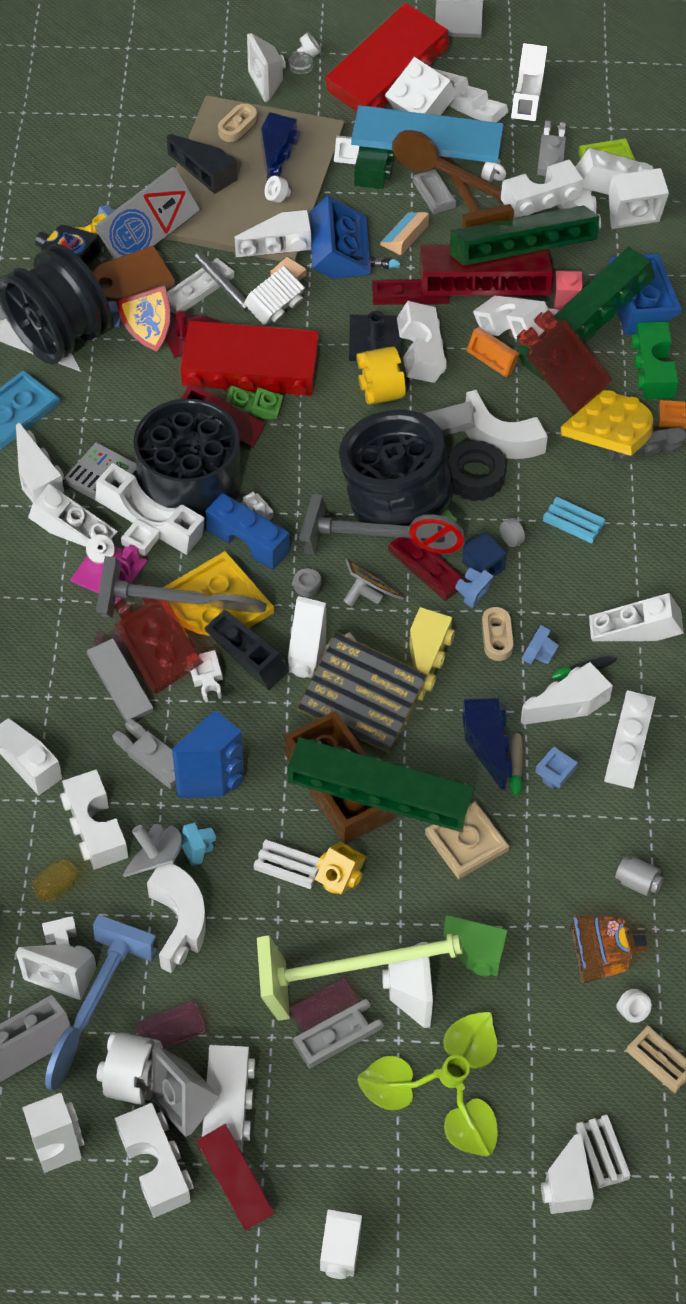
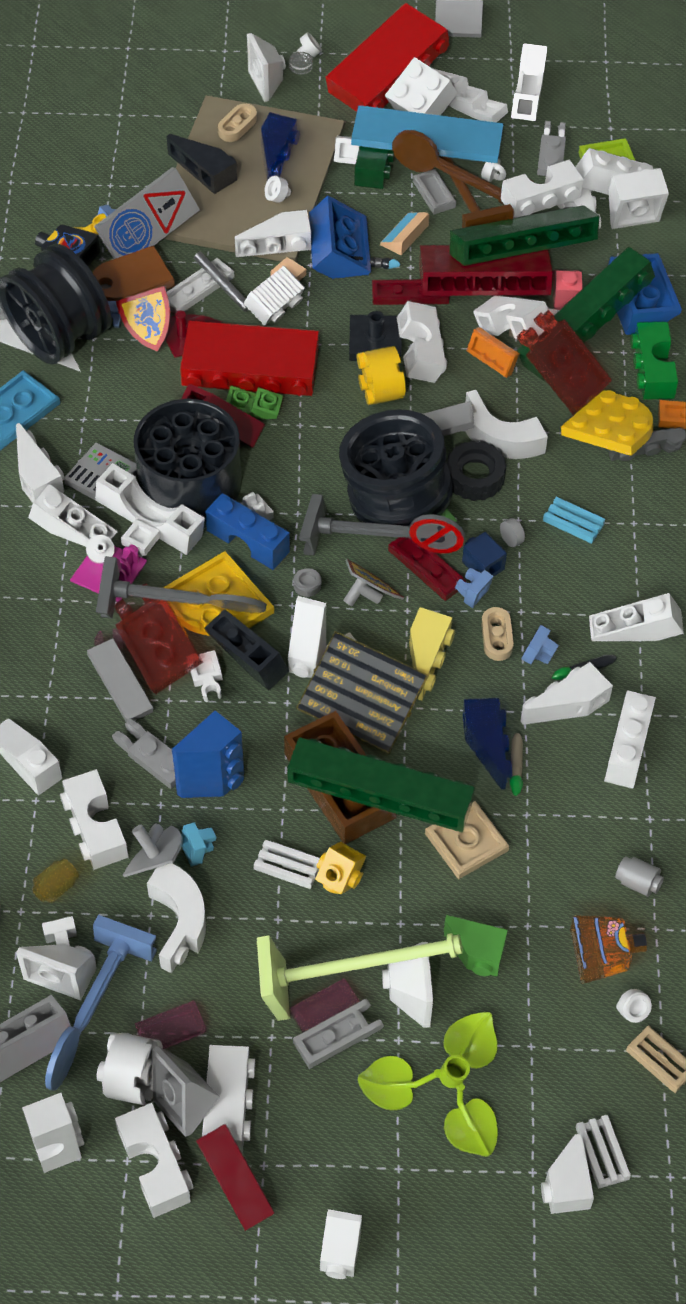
medium blue tile [535,747,578,789] -> none

